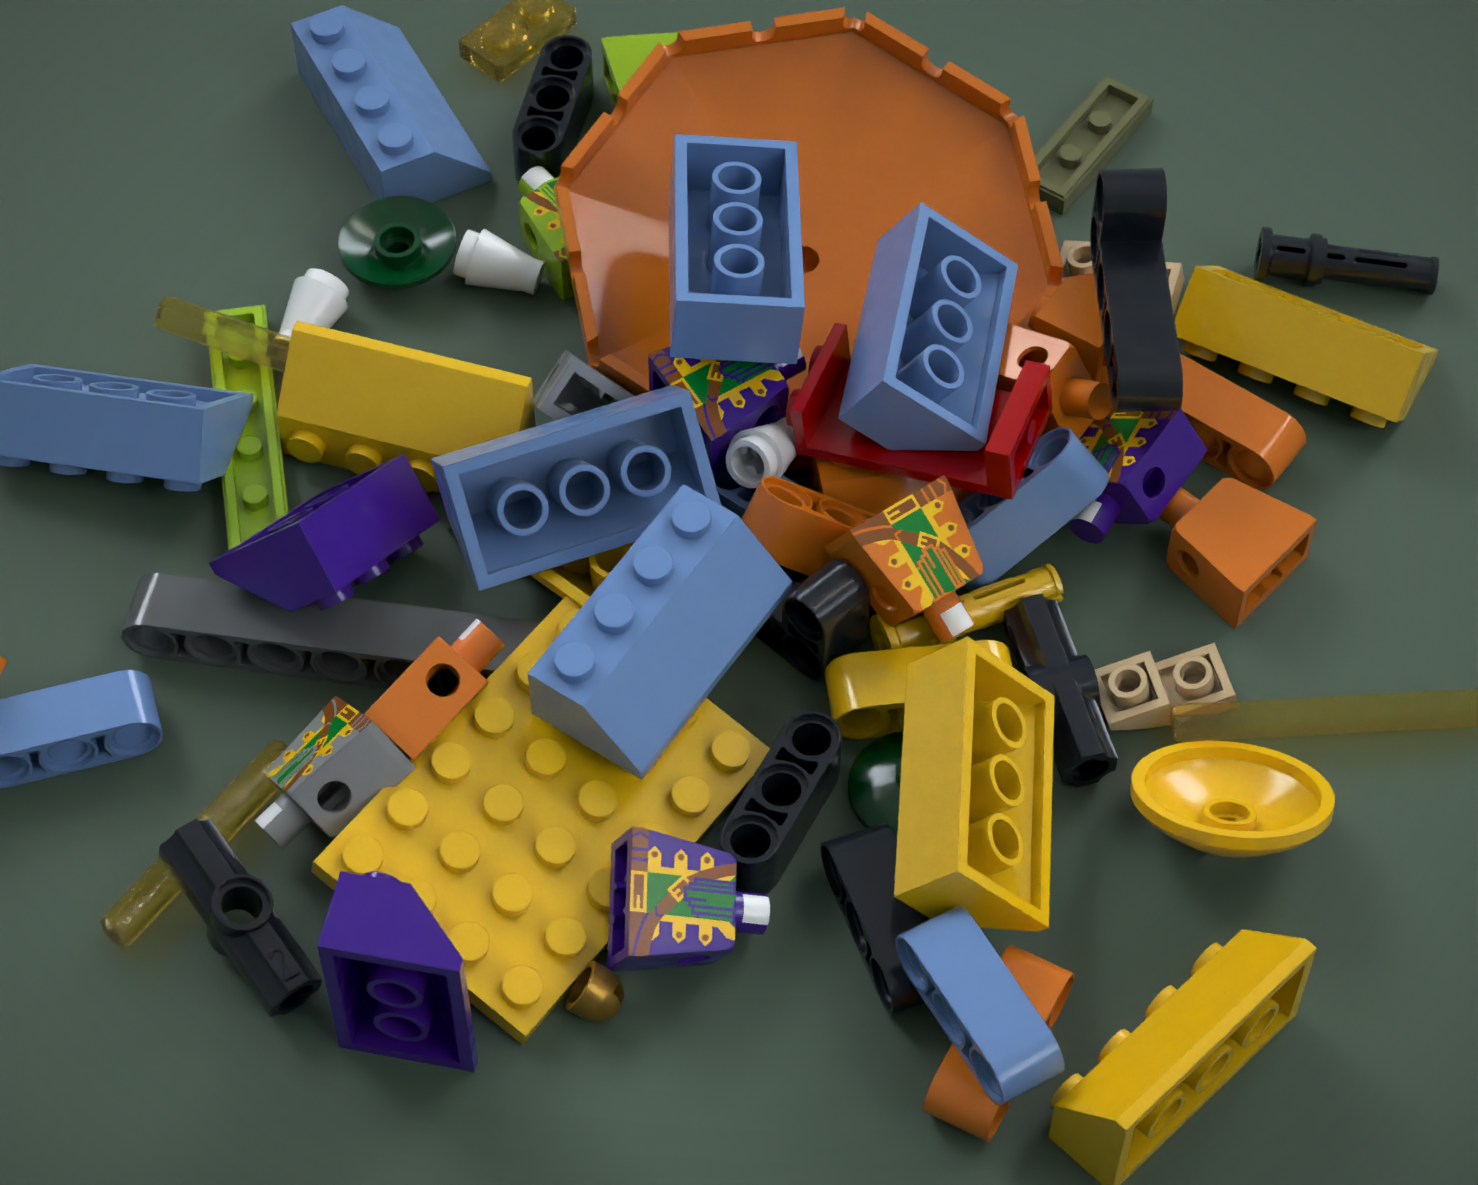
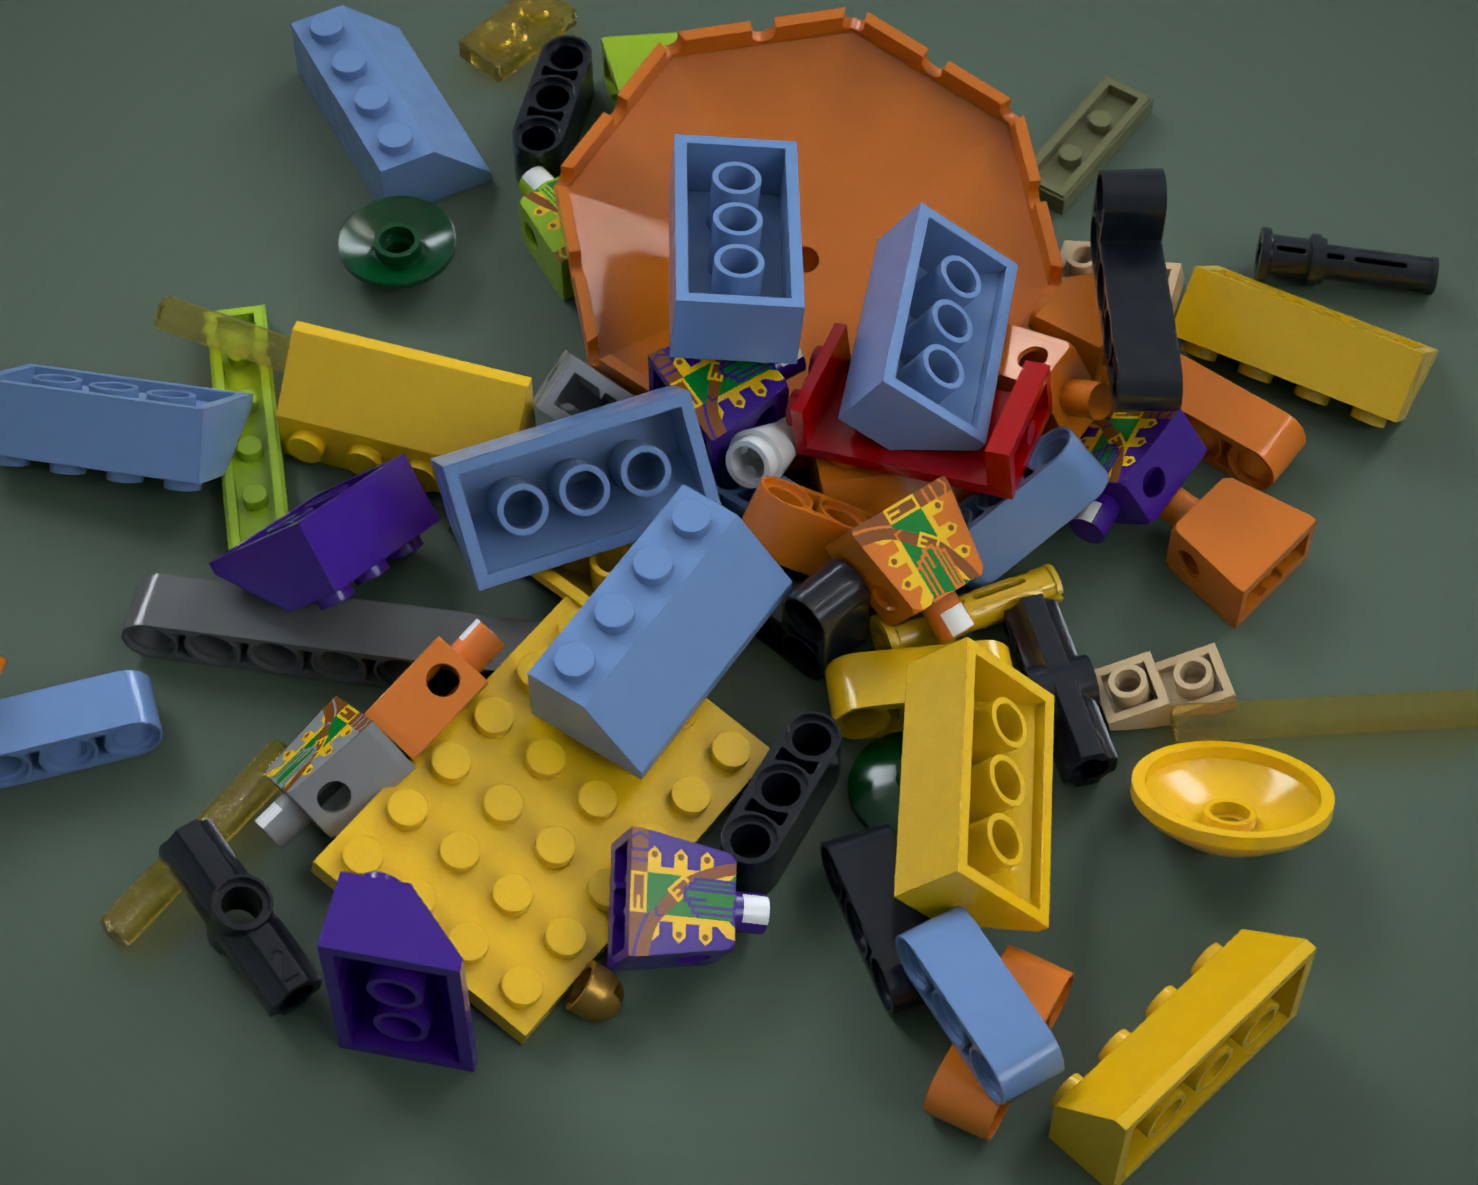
white cone [274,268,349,356] -> none
white cone [453,229,545,295] -> none

